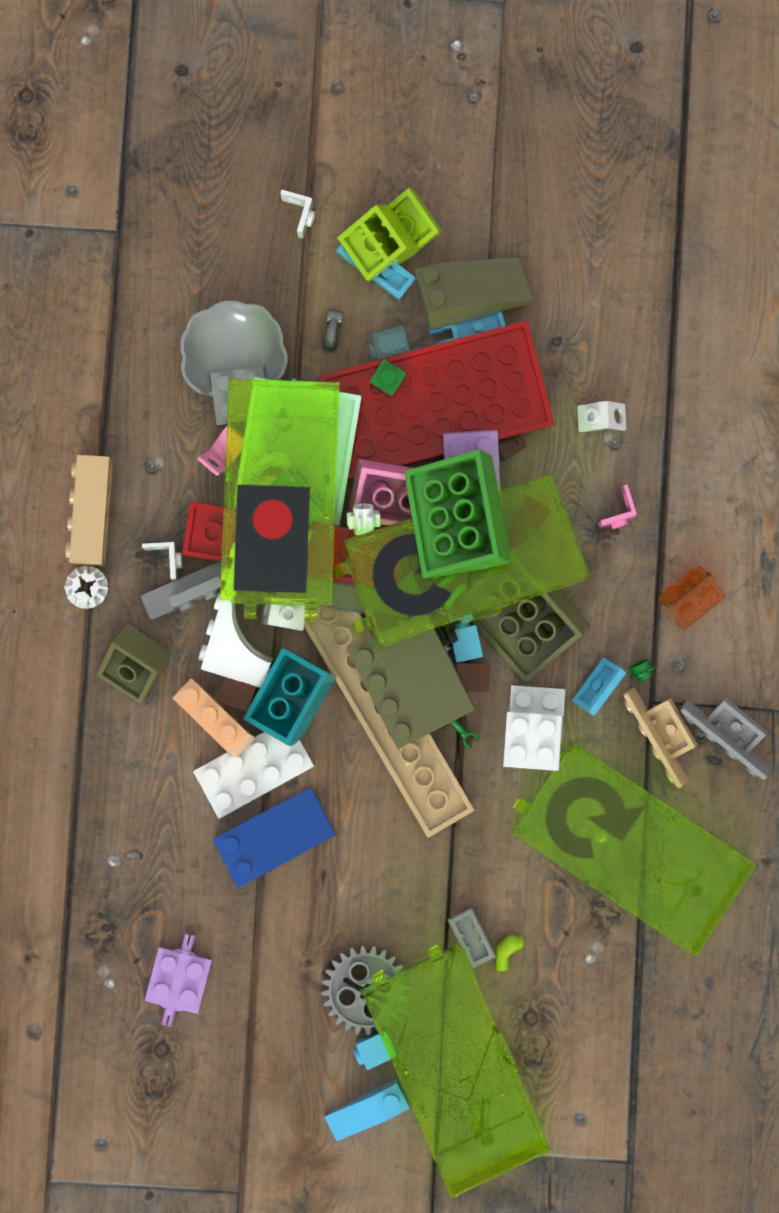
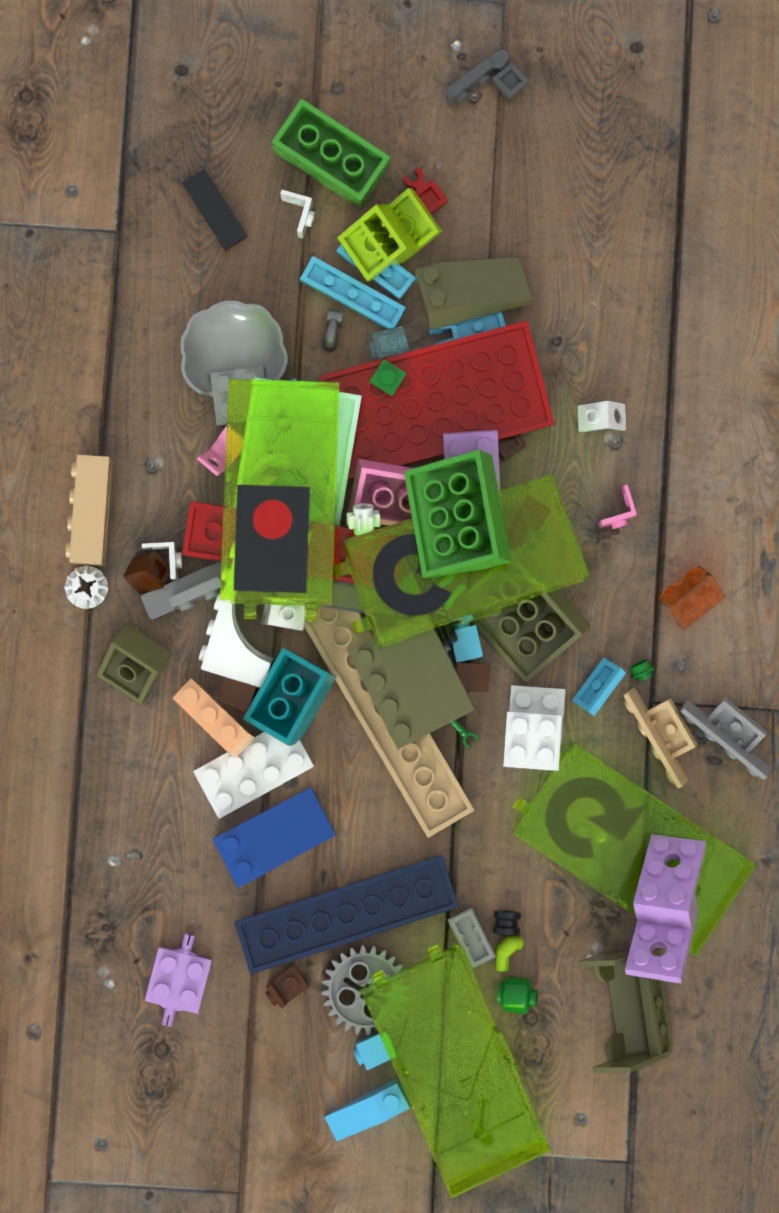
none -> reddish brown panel [123,551,170,594]
none -> black tile [182,169,247,251]
none -> dark blue plate [234,855,459,974]
none -> reddish brown bracket [265,964,310,1009]
none -> bright green brick [271,98,391,209]
none -> medium azure plate [300,256,406,332]
none -> red plate [403,168,448,215]
none -> dark grey hinge [445,49,510,107]
none -> dark grey plate [491,62,529,102]
none -> black wheel [493,910,521,935]
none -> green head [497,976,538,1015]
none -> olive windscreen [577,949,673,1073]
none -> lavender bracket [625,834,706,983]

